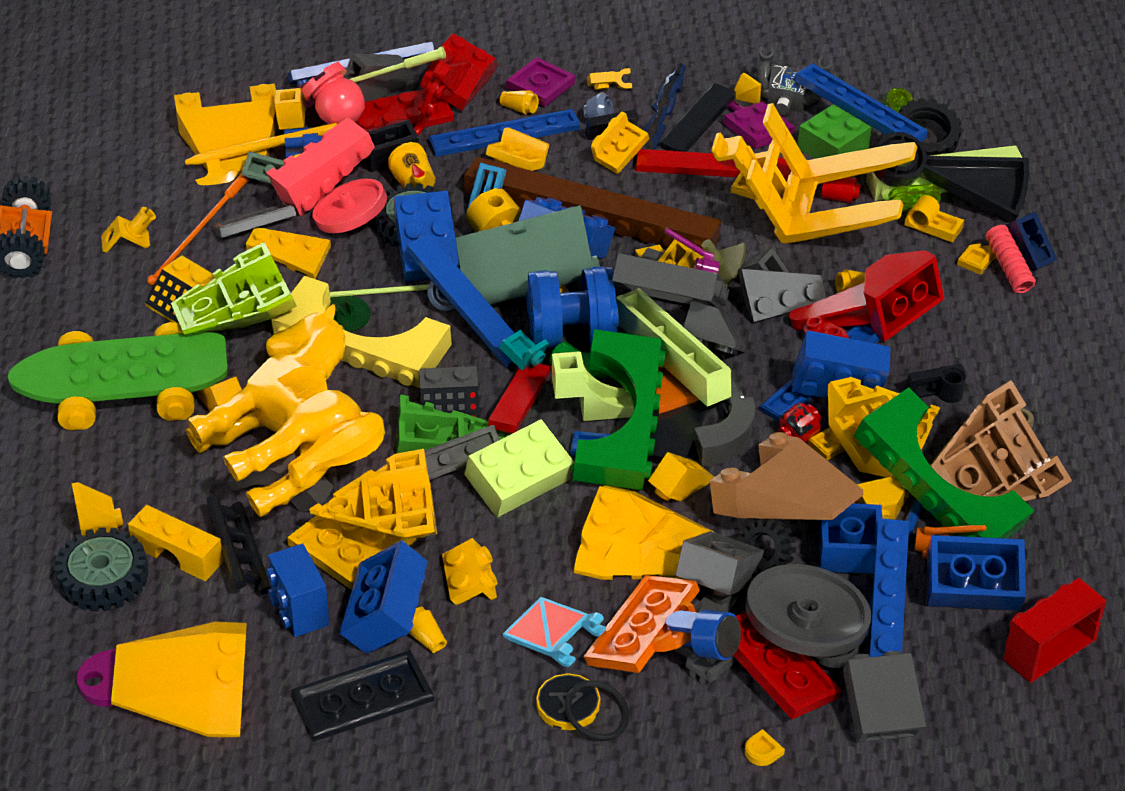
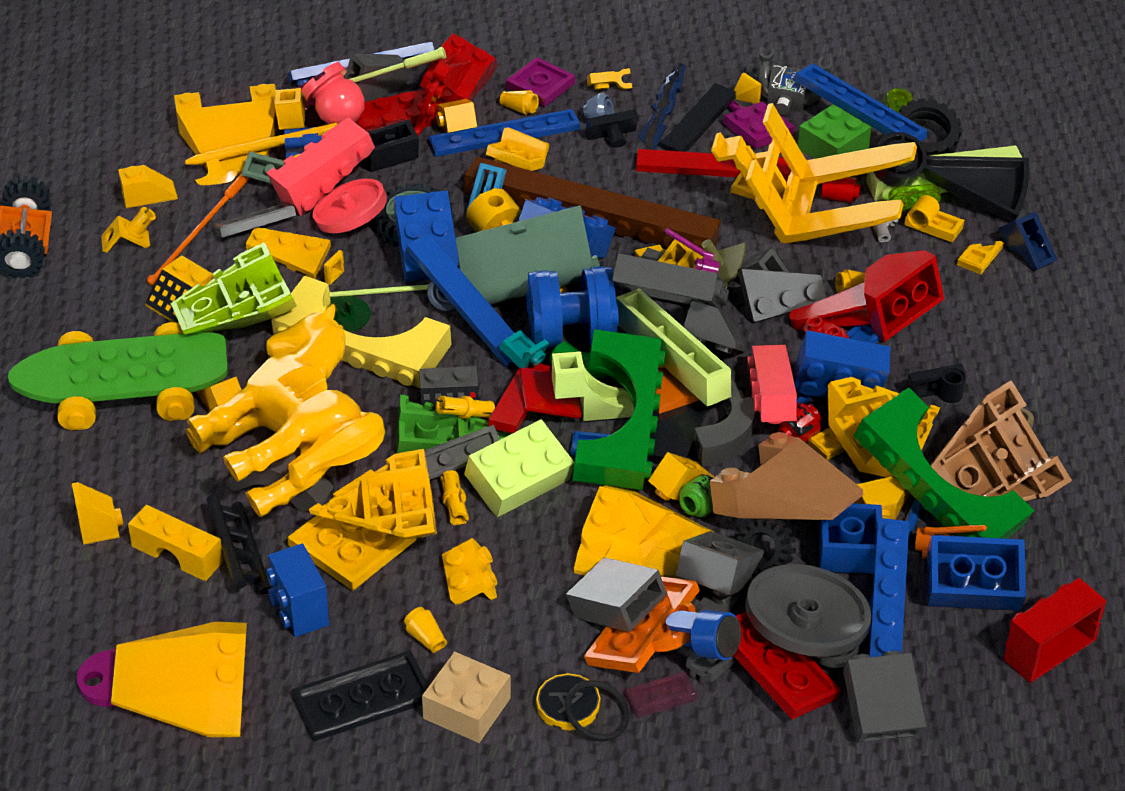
wheel [55,527,149,612] -> none
blue brick [340,540,428,653] -> none
yellow hat [388,142,435,189] -> none
flag [503,597,606,667] -> none
yellow bracket [591,111,649,174] -> none
yellow tile [745,729,785,766] -> none
coral piece [986,225,1036,293] -> none
none -> yellow slope [118,165,178,208]
none -> yellow slope [324,250,344,285]
none -> tan brick [422,651,511,743]
none -> yellow brick [436,99,477,133]
none -> yellow pin [436,396,495,419]
none -> yellow pin [440,470,469,525]
none -> red piece [520,368,581,419]
none -> brick [566,557,667,632]
none -> clear pink tile [626,671,697,718]
none -> bright green head [679,474,713,518]
none -> coral brick [747,345,797,424]
none -> light grey arm [873,219,898,242]

